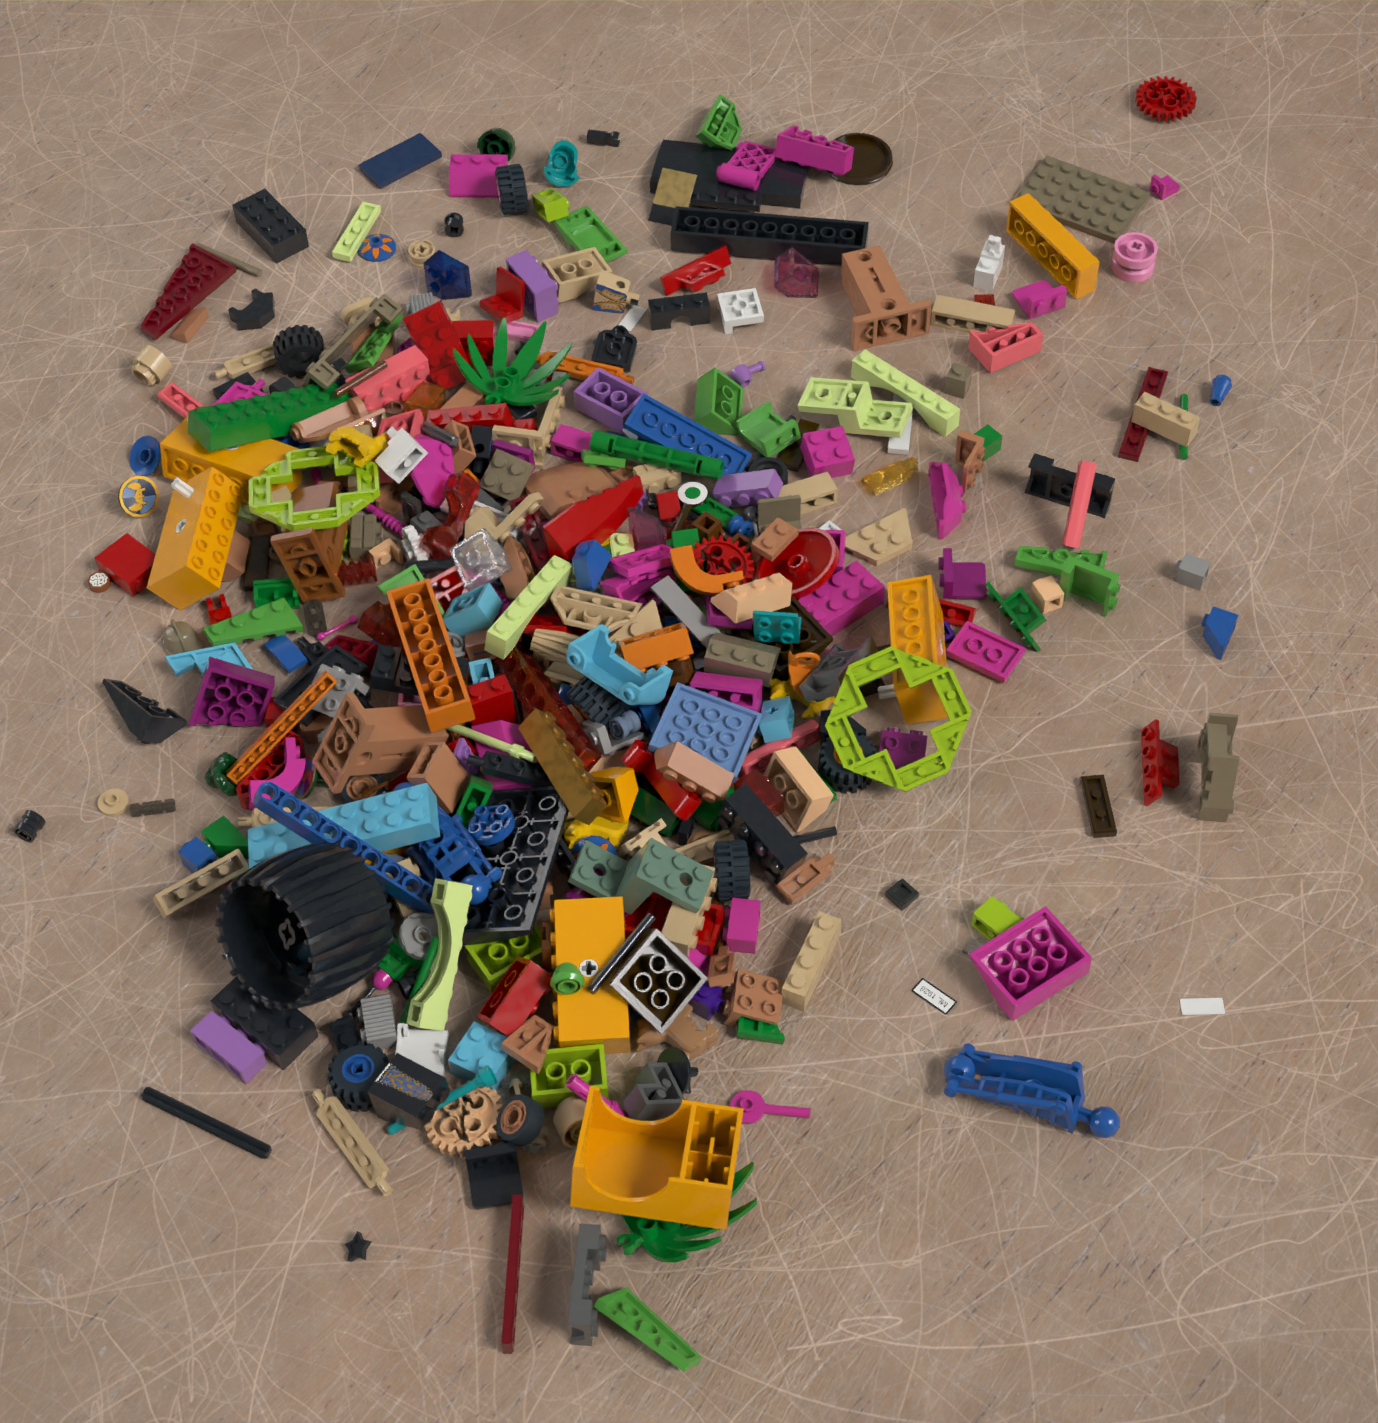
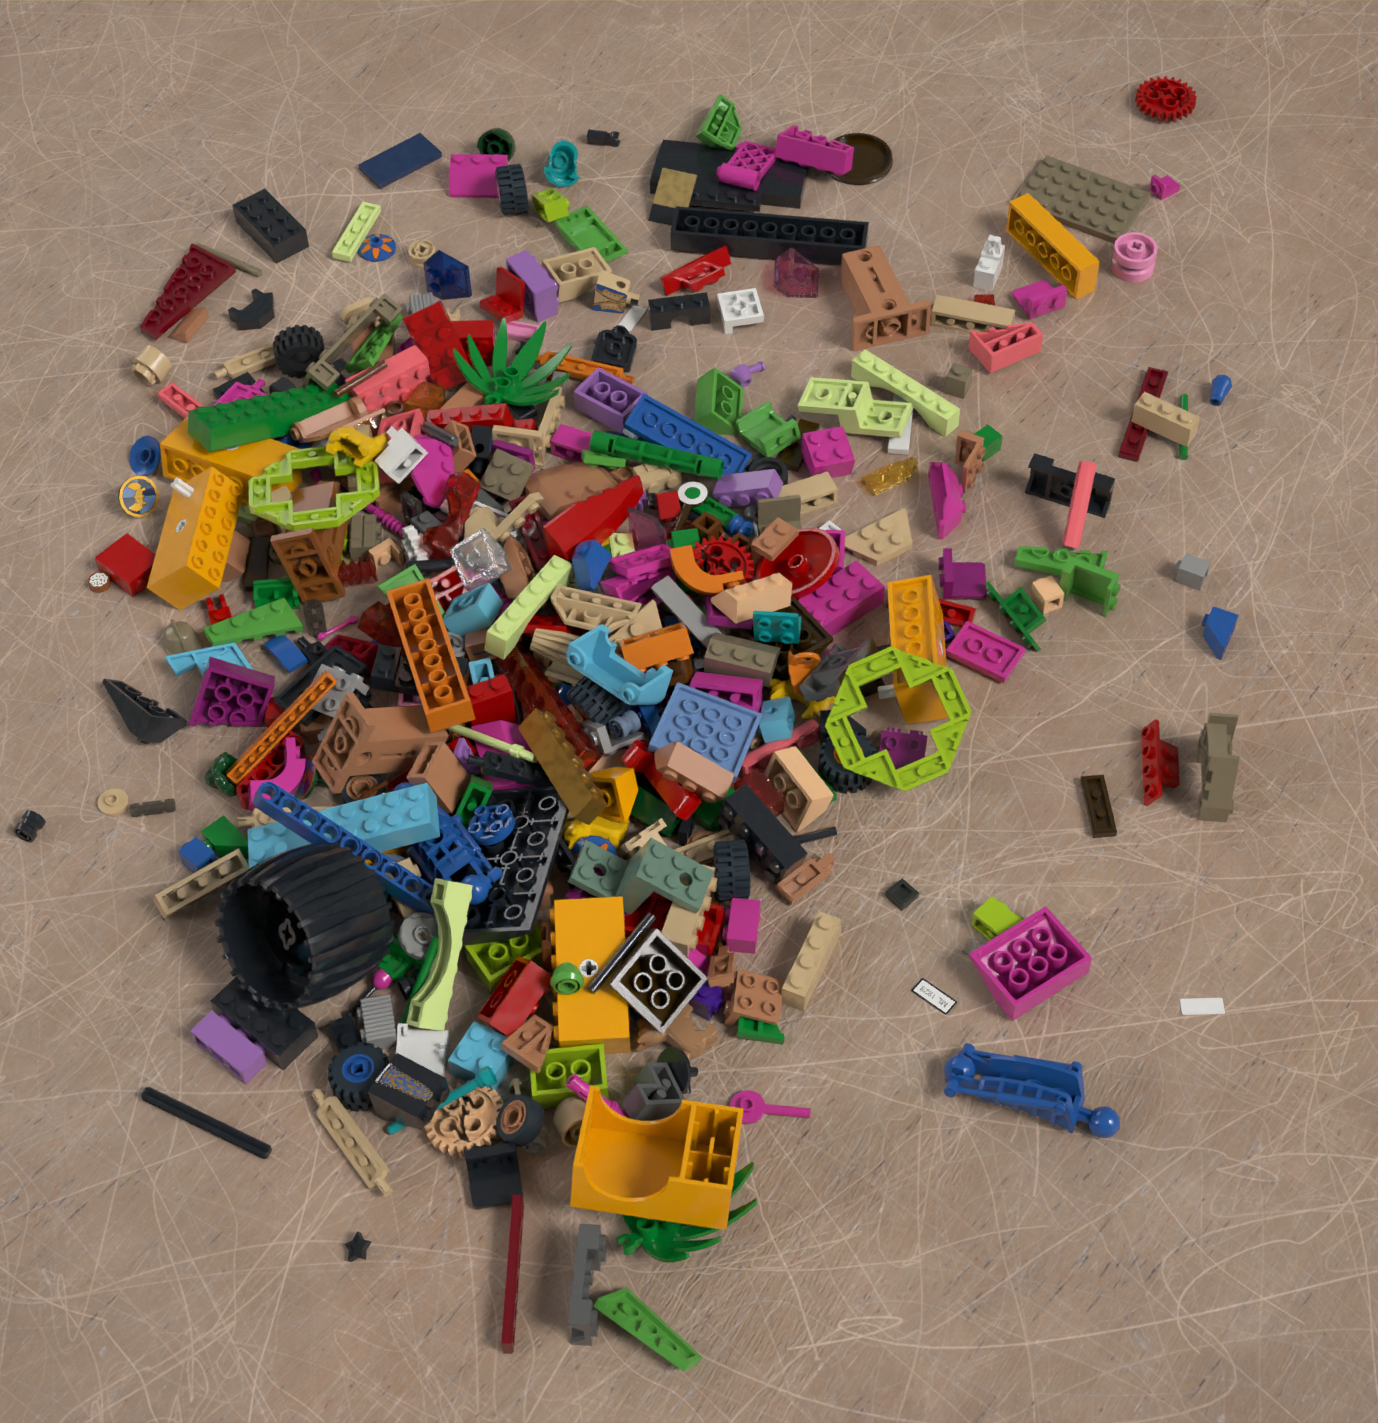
black wheel [444,212,464,237] -> none

